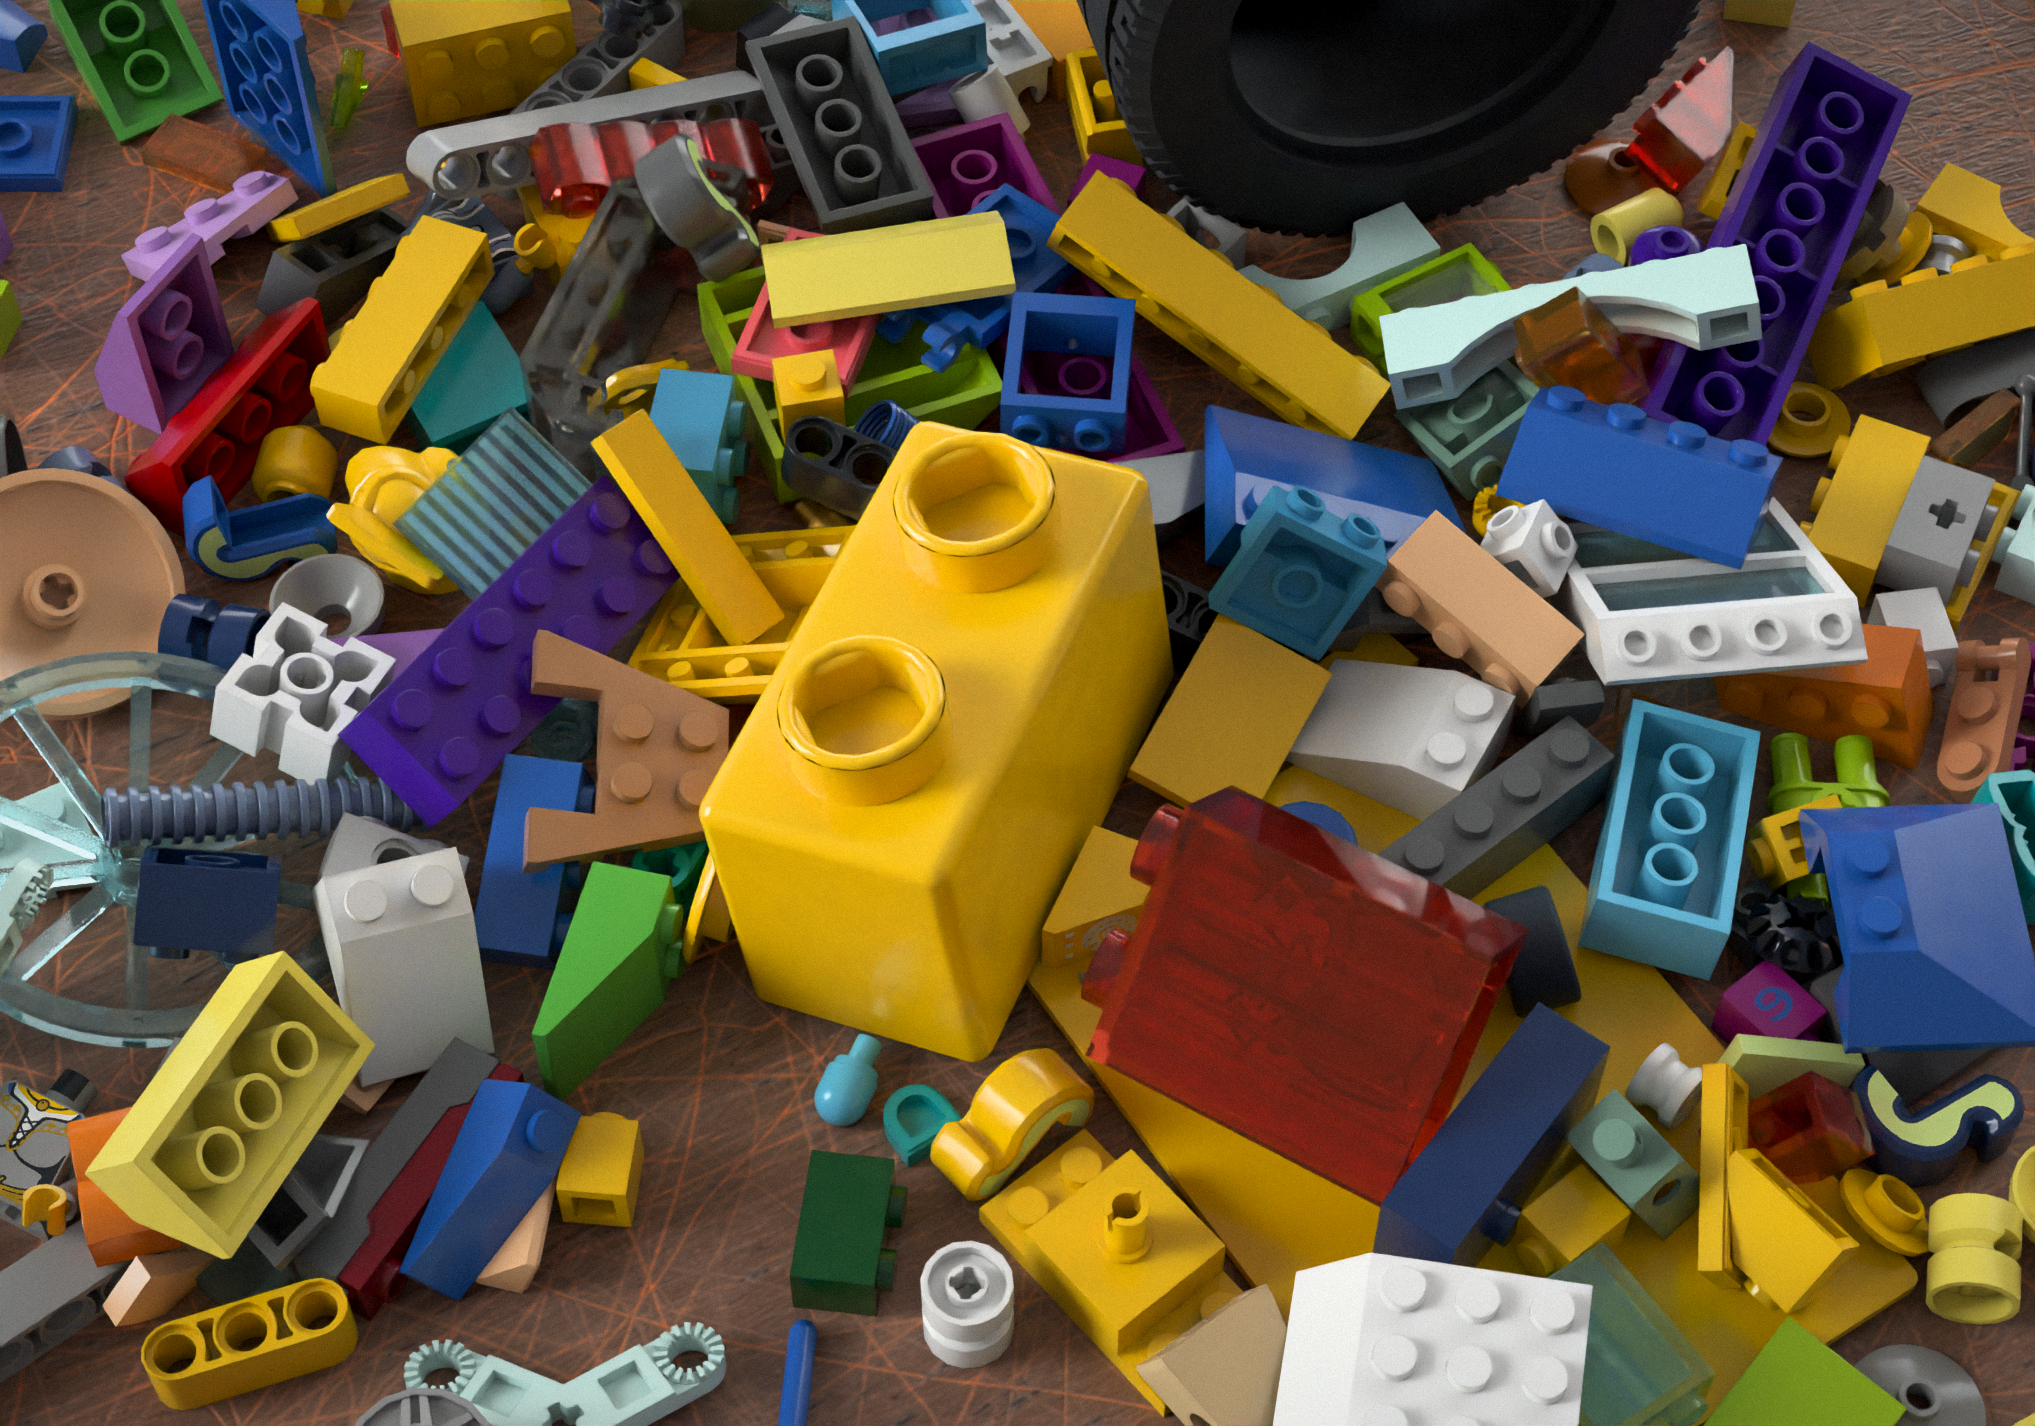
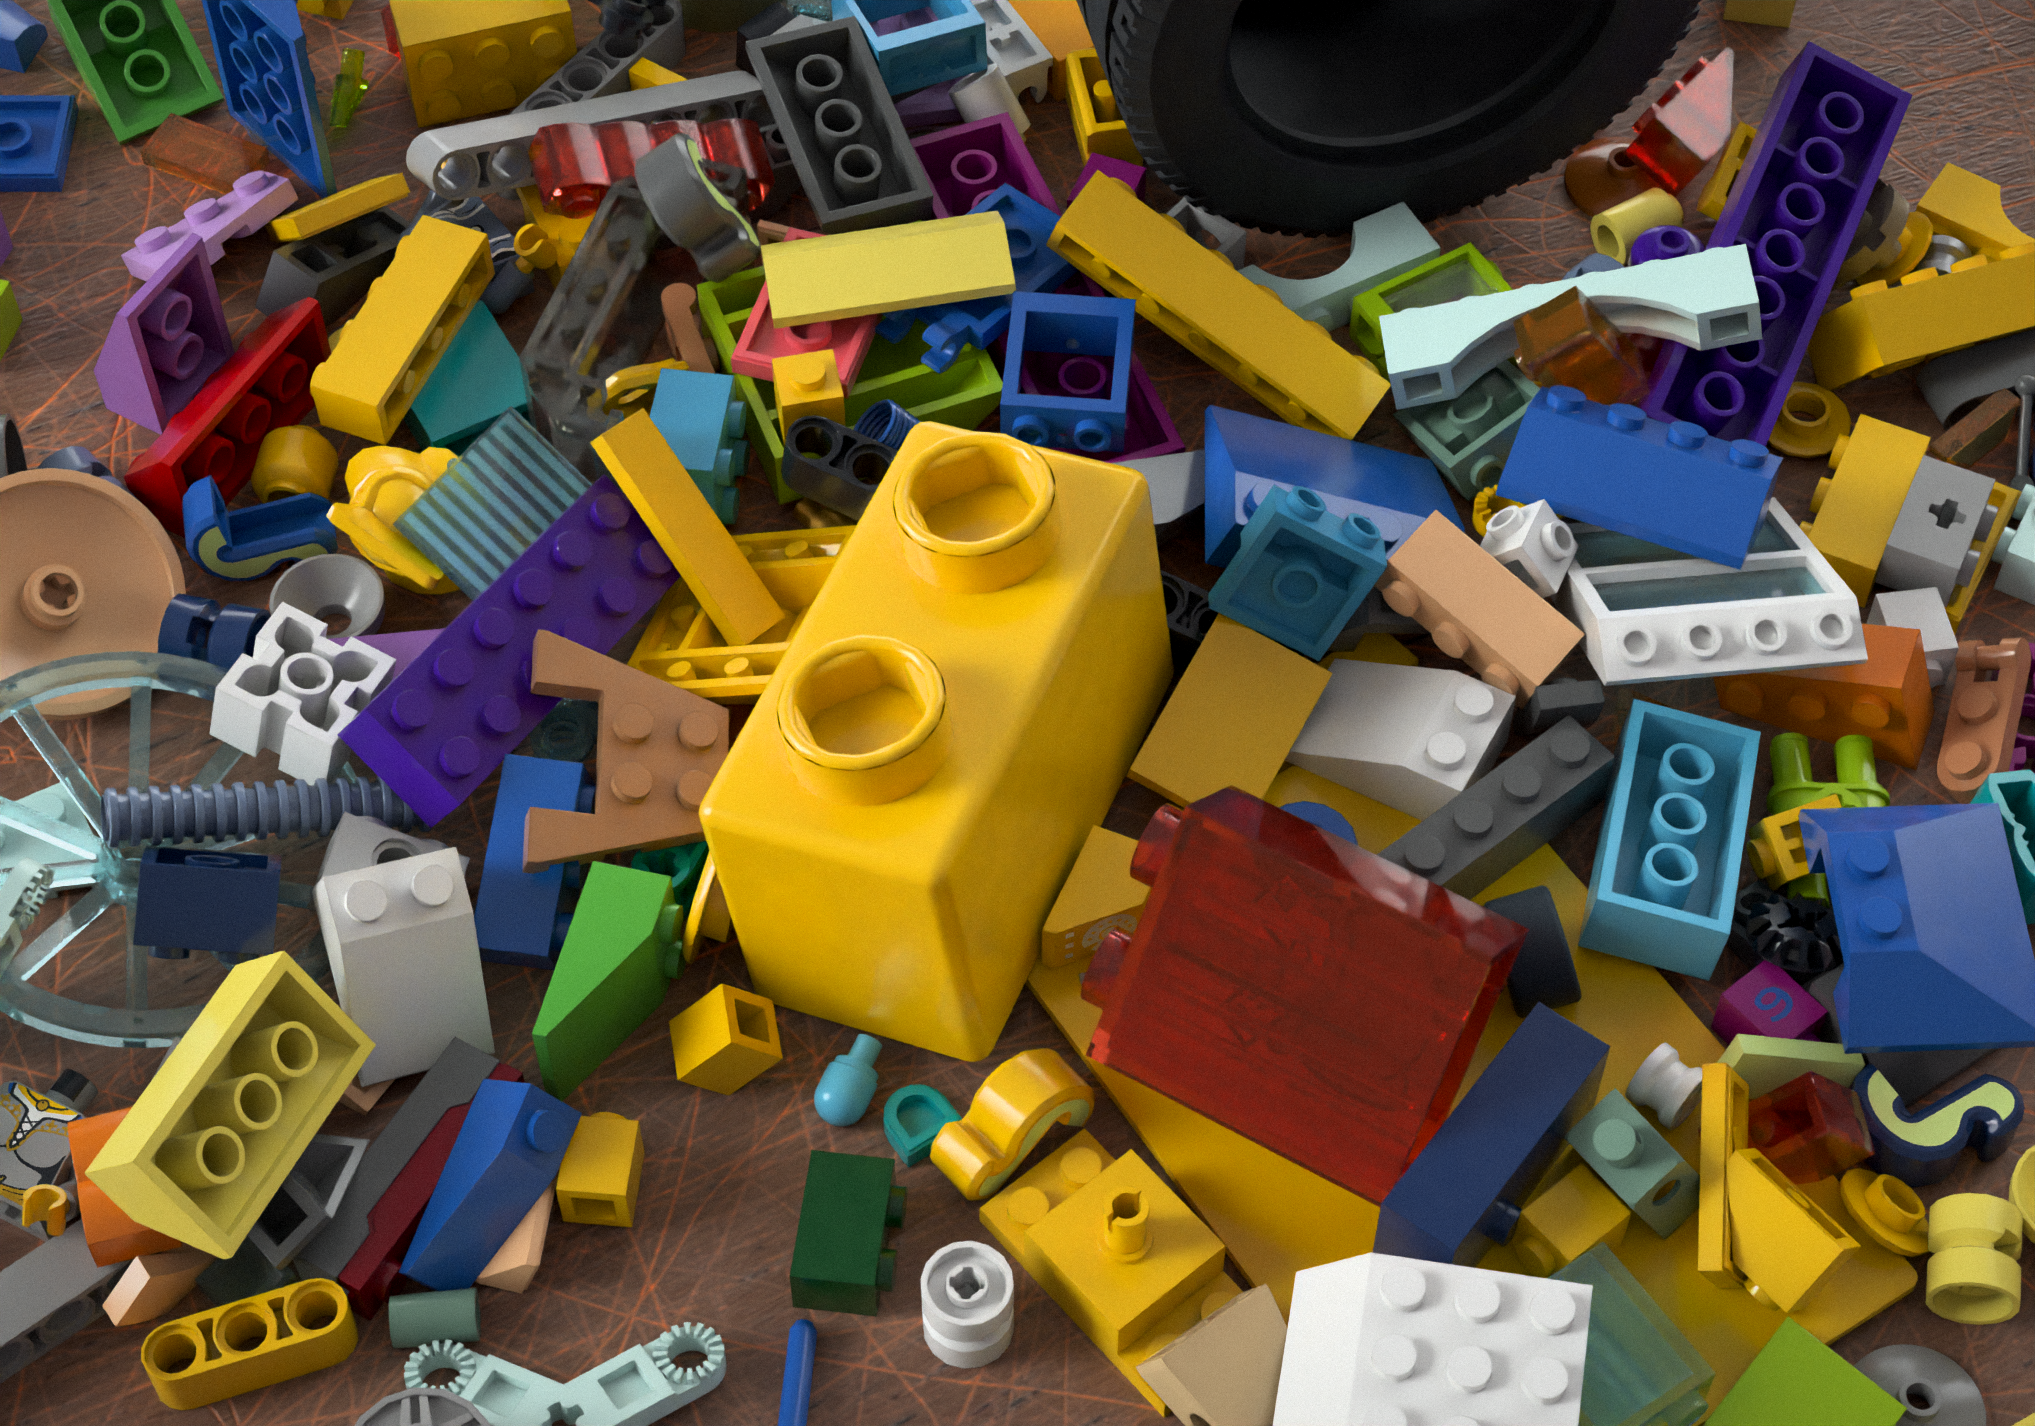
none -> sand green piece [389,1288,481,1349]
none -> nougat plate [661,283,720,374]
none -> yellow brick [669,983,783,1096]

